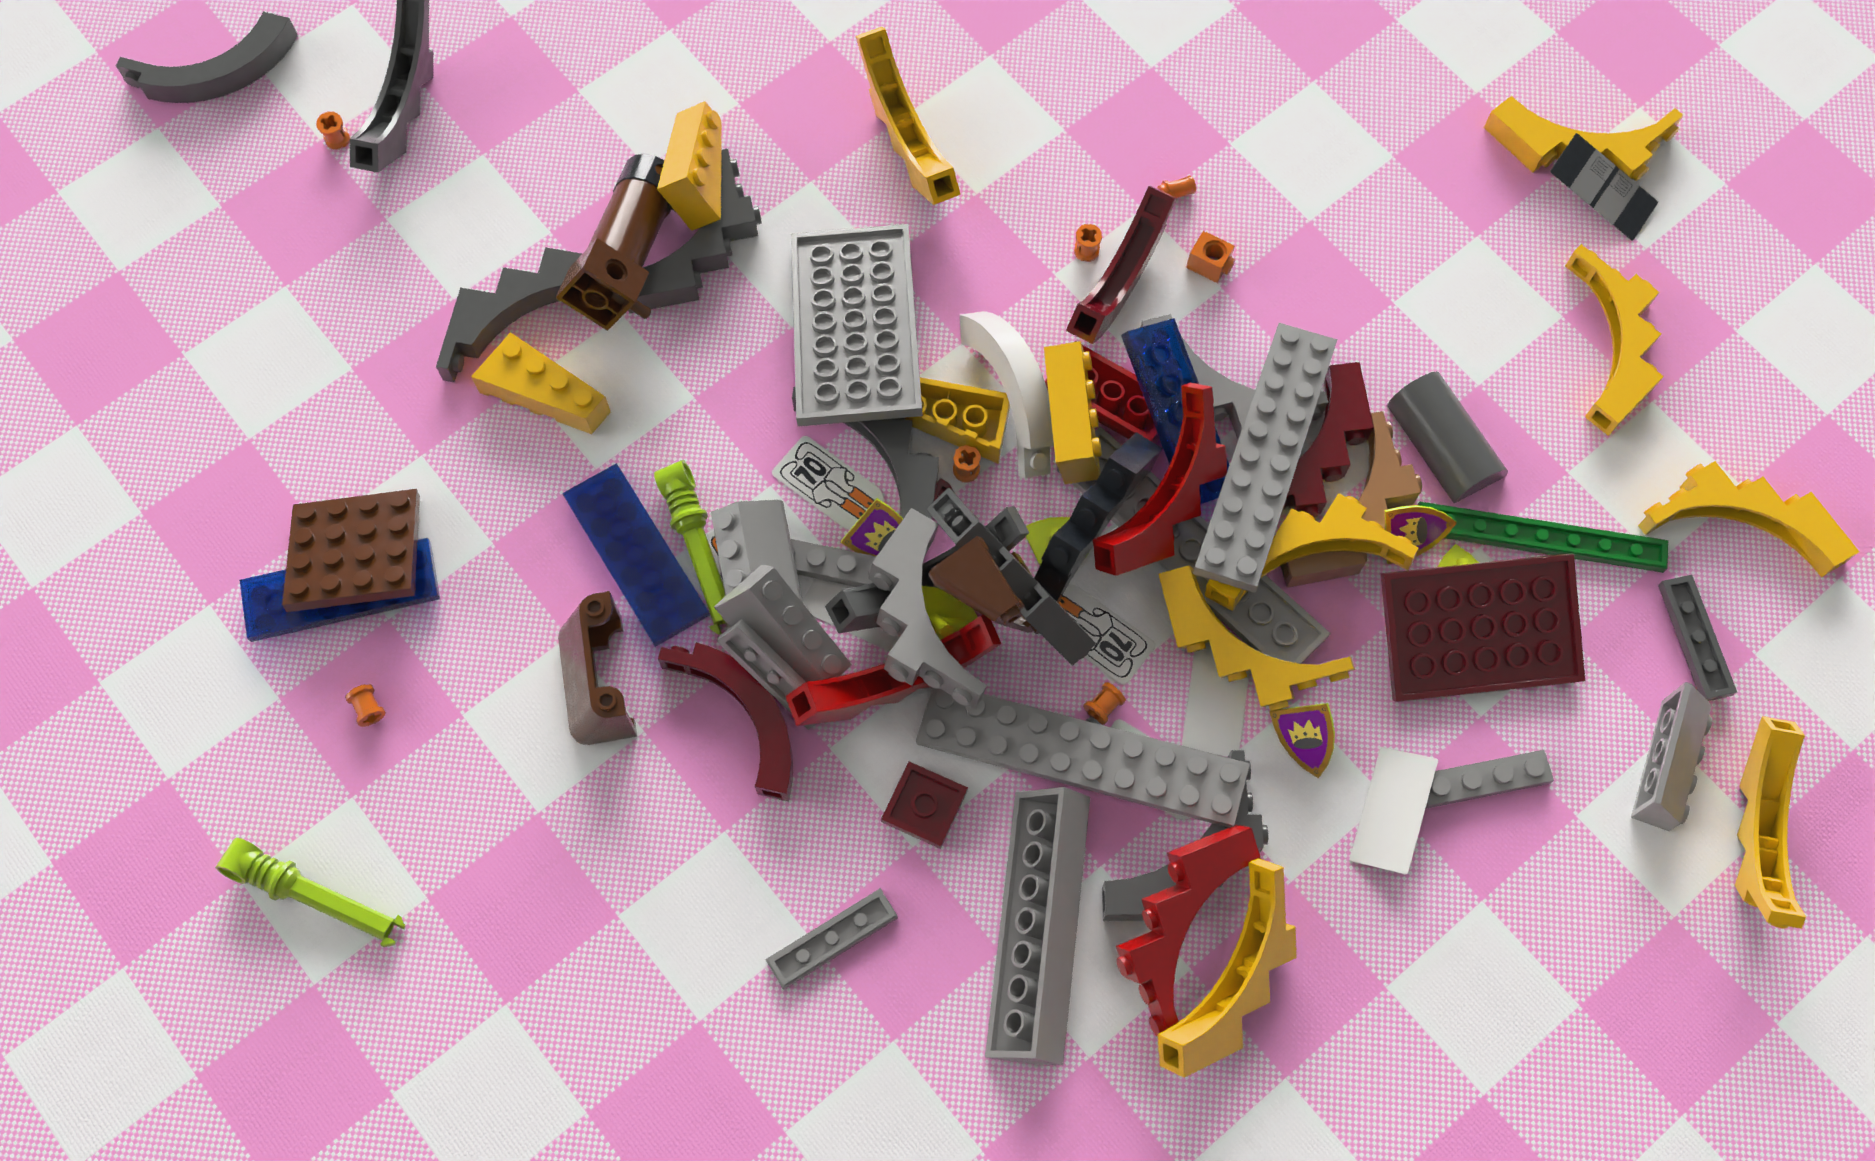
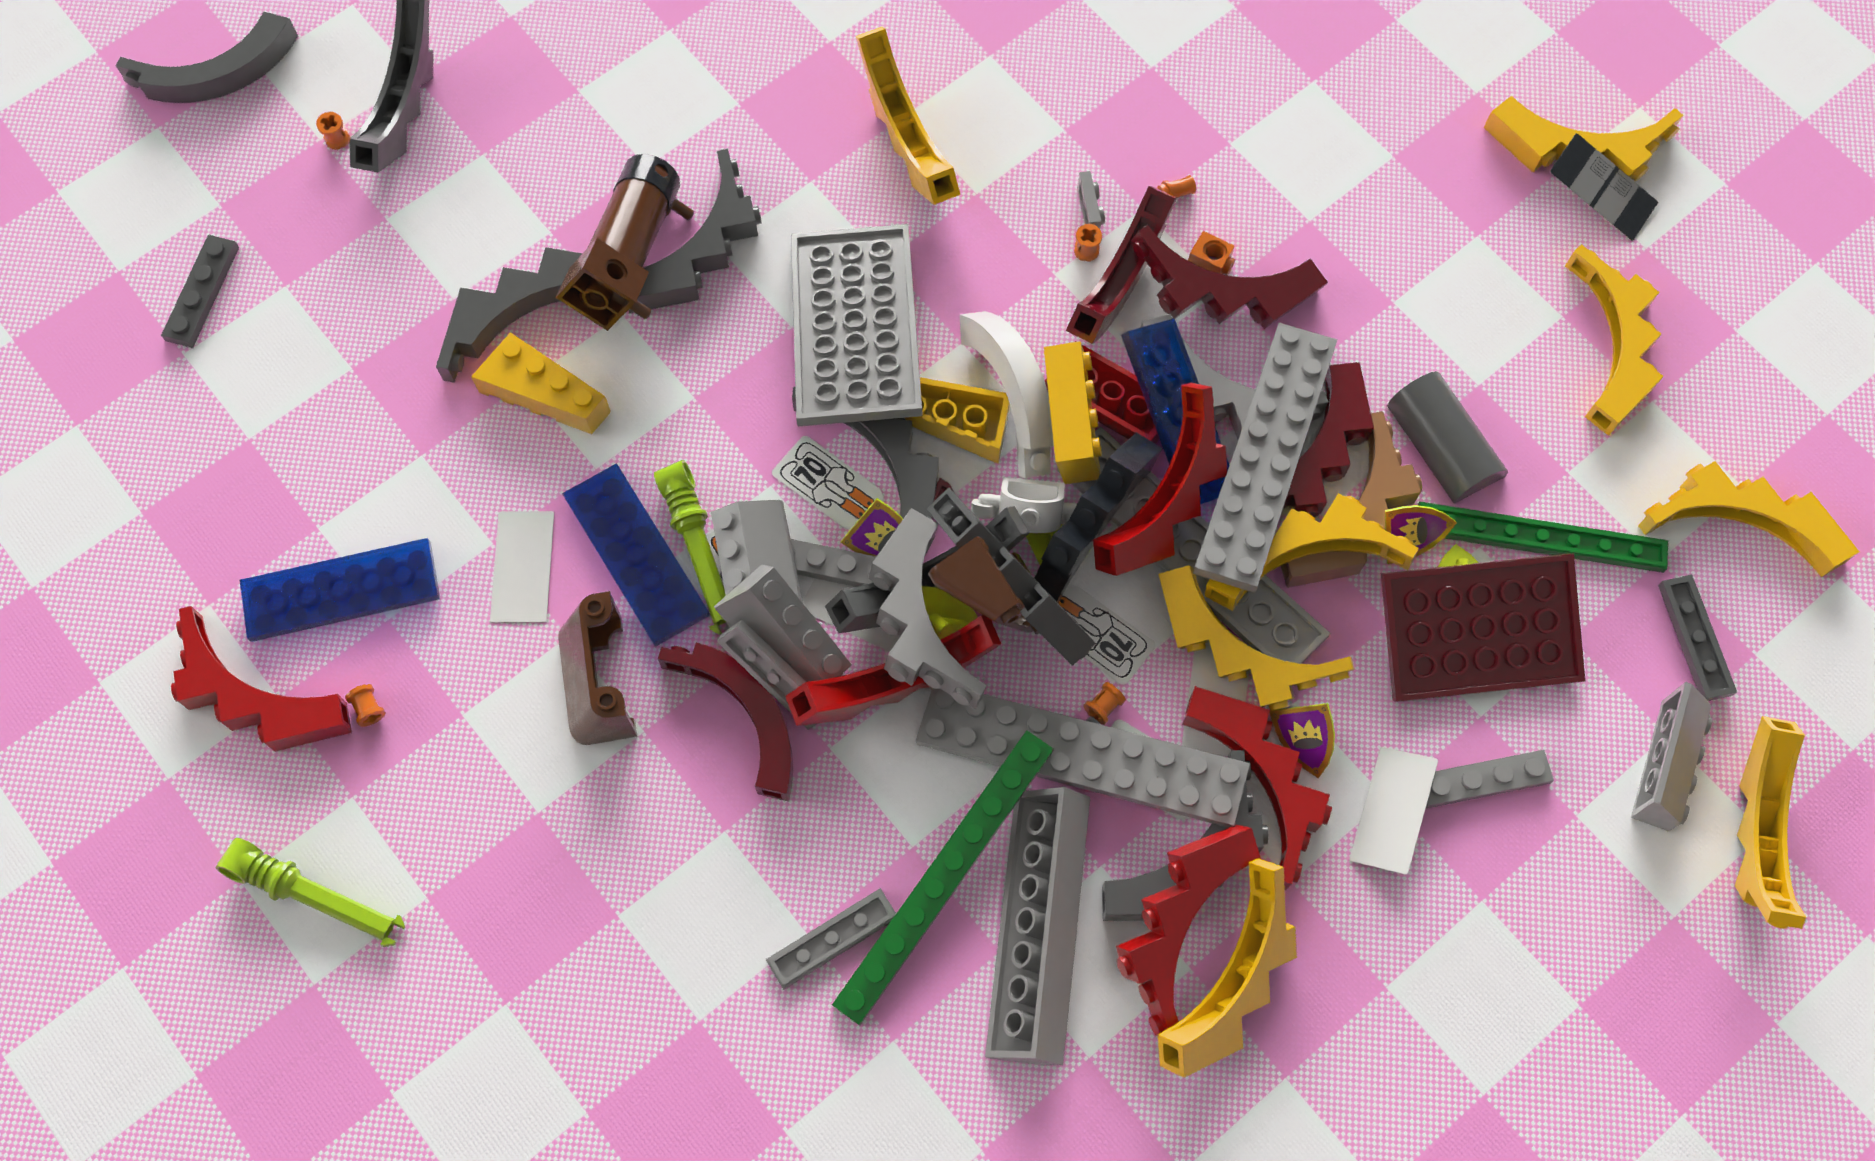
reddish brown plate [282,489,420,612] -> none
yellow wedge [657,101,722,231] -> none
dark red plate [881,761,968,849] -> none
orange bush [953,445,981,483] -> none
none -> dark grey plate [161,234,239,348]
none -> red arch [171,606,352,752]
none -> white sticker [490,511,554,622]
none -> green plate [832,730,1054,1025]
none -> white piece [971,477,1077,533]
none -> light grey plate [1077,171,1105,228]
none -> dark red arch [1131,225,1328,329]
none -> red arch [1182,686,1332,890]

